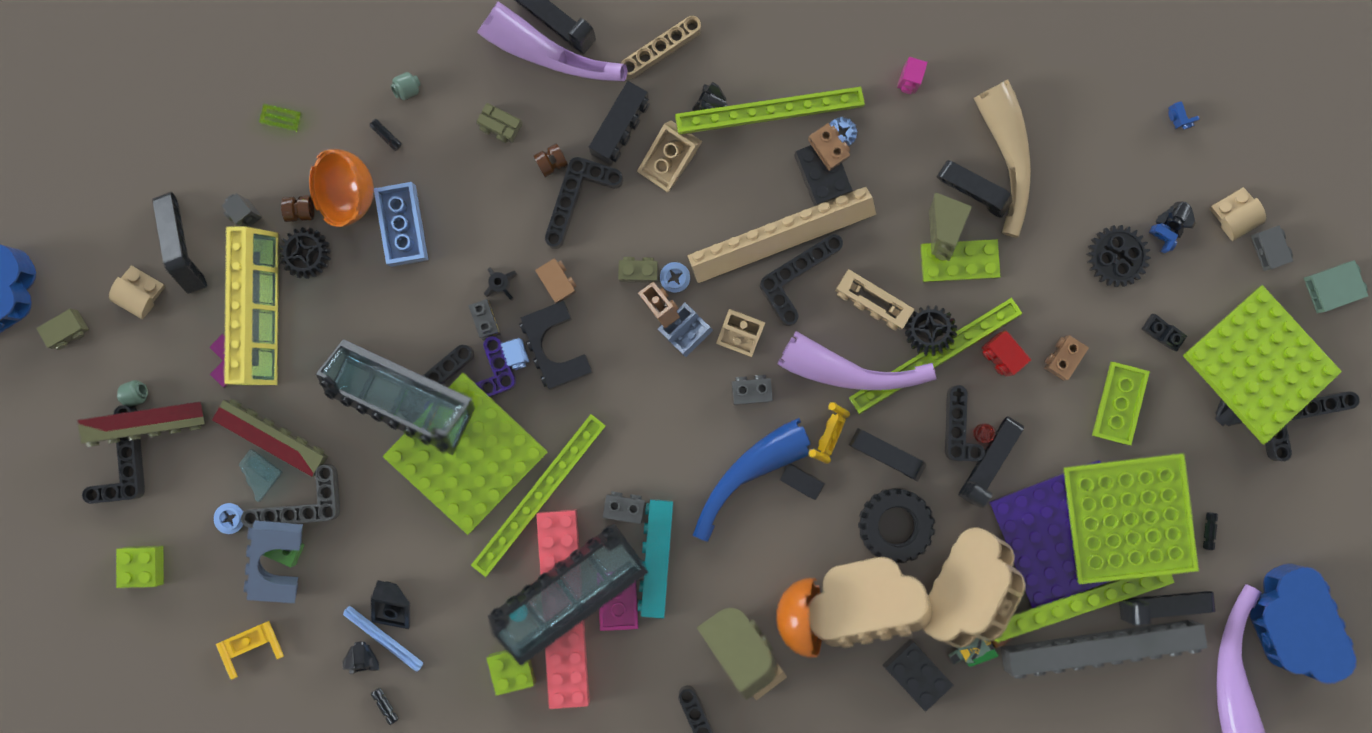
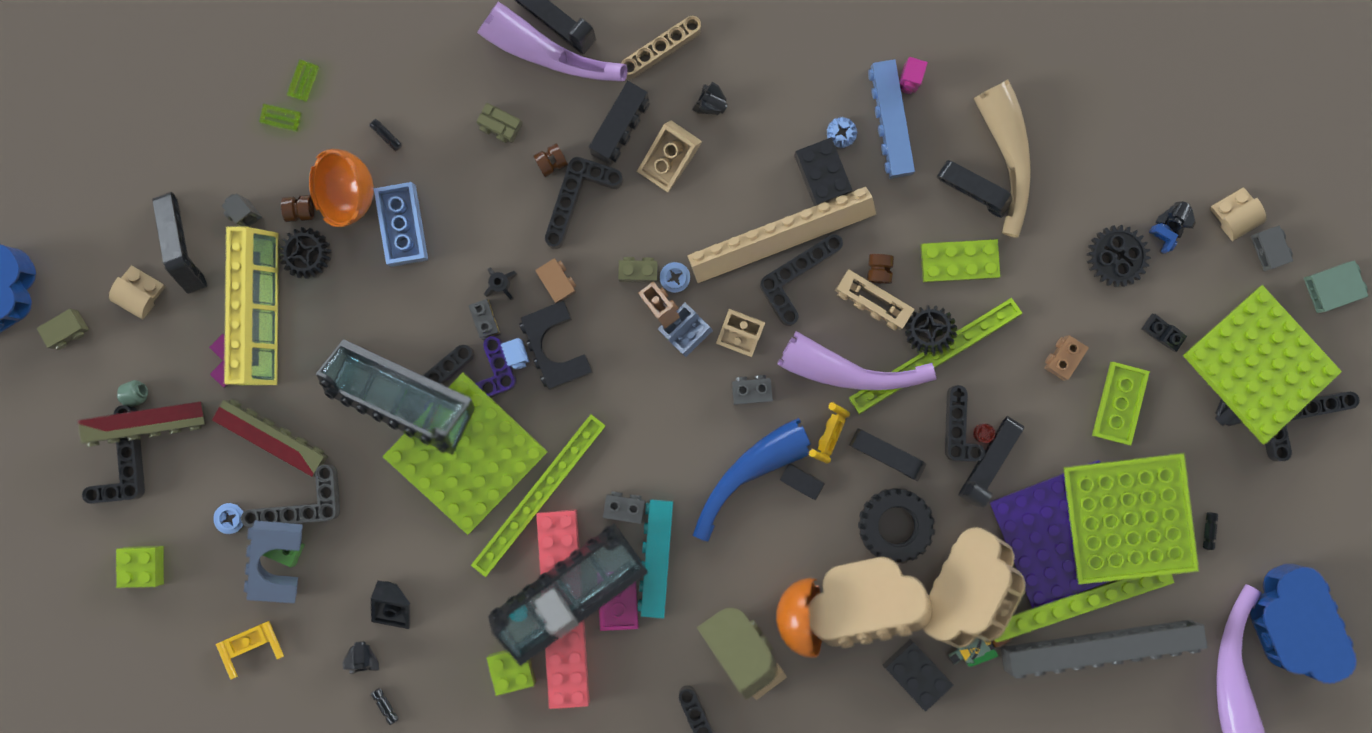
clear light blue wing [239,449,283,502] -> none
light blue axle [343,606,423,672] -> none
sand green head [390,72,421,100] -> none
lime plate [675,87,865,135] -> none
medium nougat brick [808,123,850,171] -> none
olive slope [929,192,972,261] -> none
red brick [981,330,1031,377] -> none
black beam [1119,591,1216,625] -> none
blue bracket [1168,101,1200,130] -> none
none -> clear neon green tile [287,59,319,102]
none -> light grey brick [534,588,579,638]
none -> reddish brown wheel [867,254,894,284]
none -> medium blue brick [868,59,915,179]

